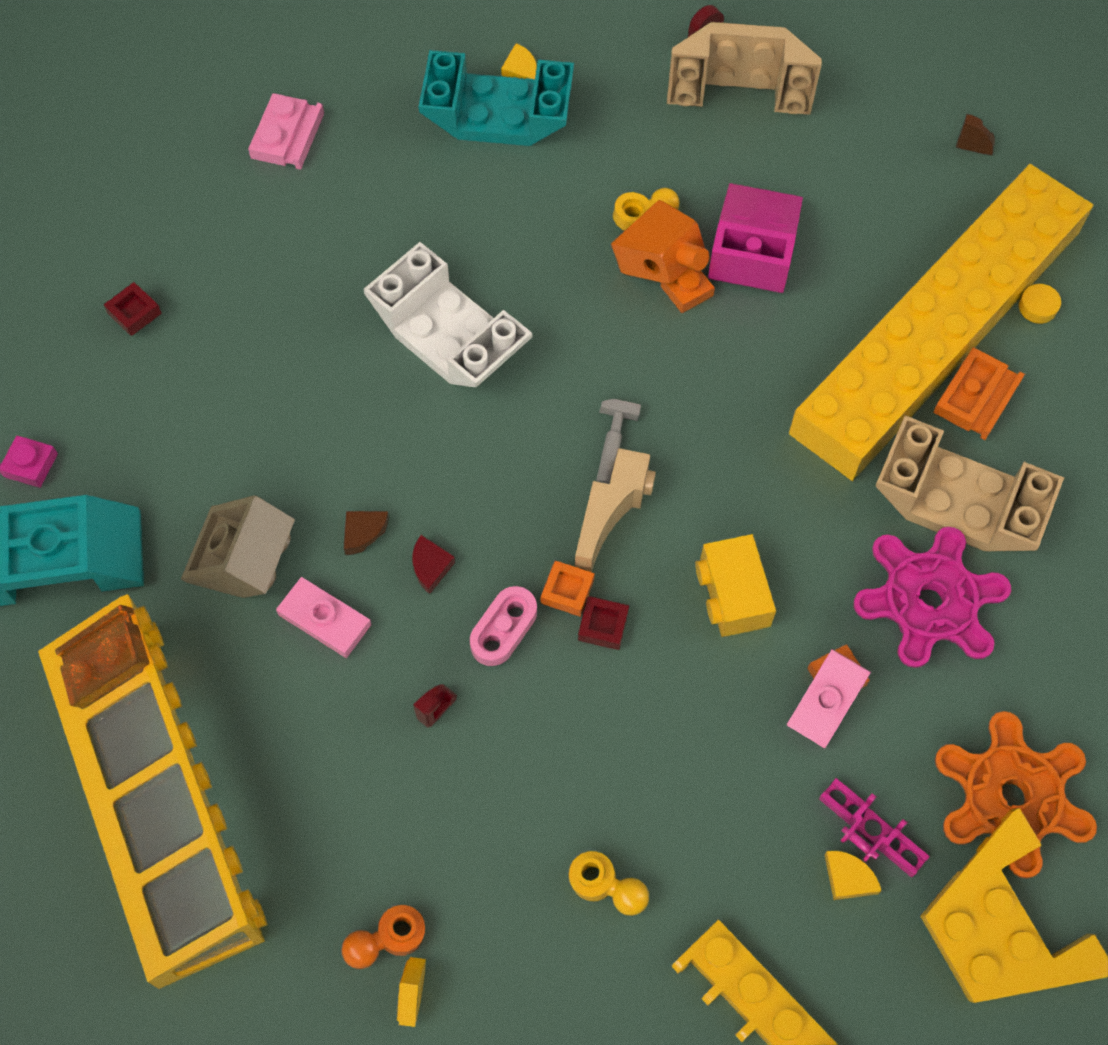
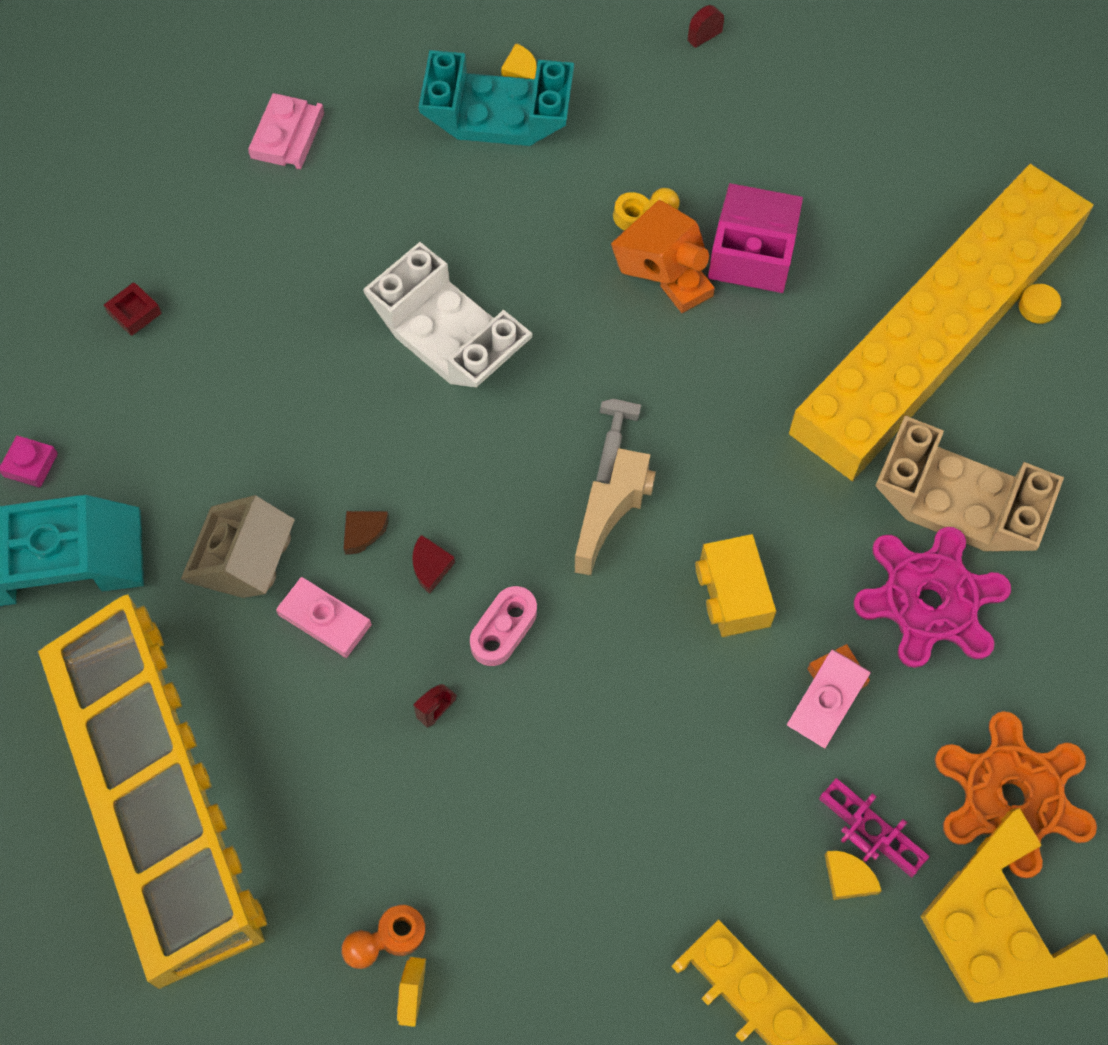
clear orange plate [55,604,150,708] -> none
orange plate [540,560,595,617] -> none
yellow plate [569,851,649,916] -> none
dark red tile [578,596,629,650] -> none
tan slope [667,22,822,115] -> none
orange plate [933,347,1025,440] -> none
reddish brown tile [956,114,995,156] -> none

